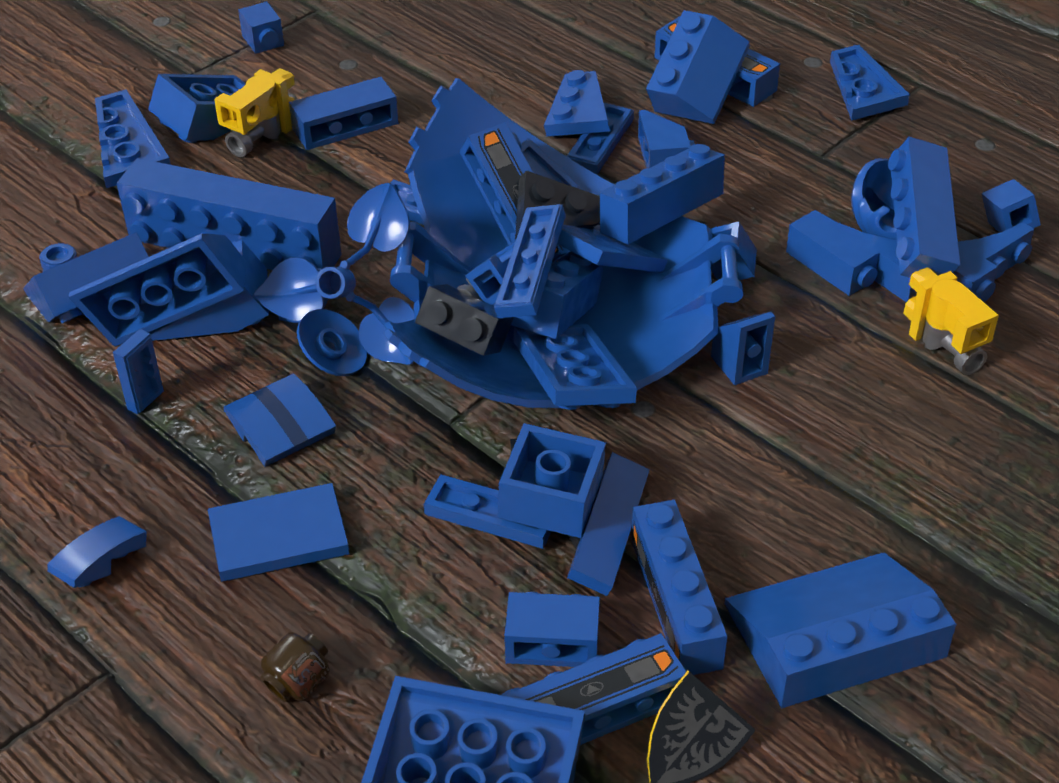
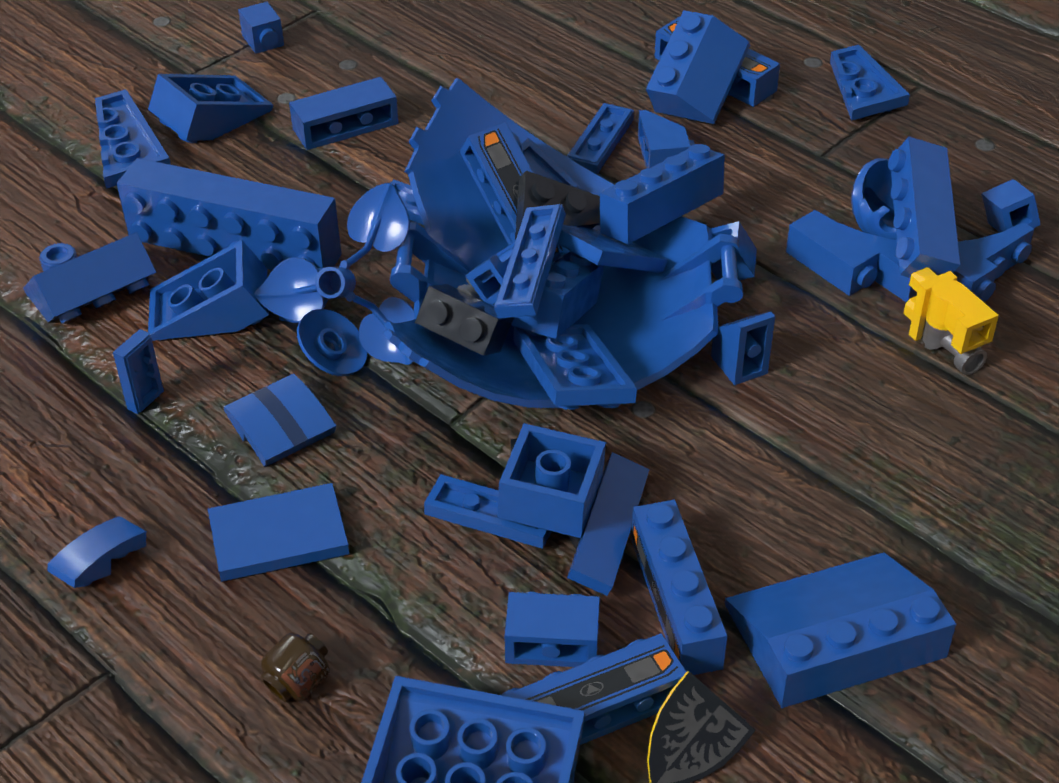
blue slope [69,233,246,347] -> none
yellow hips [214,68,295,158] -> none
blue wing [544,70,610,137] -> none

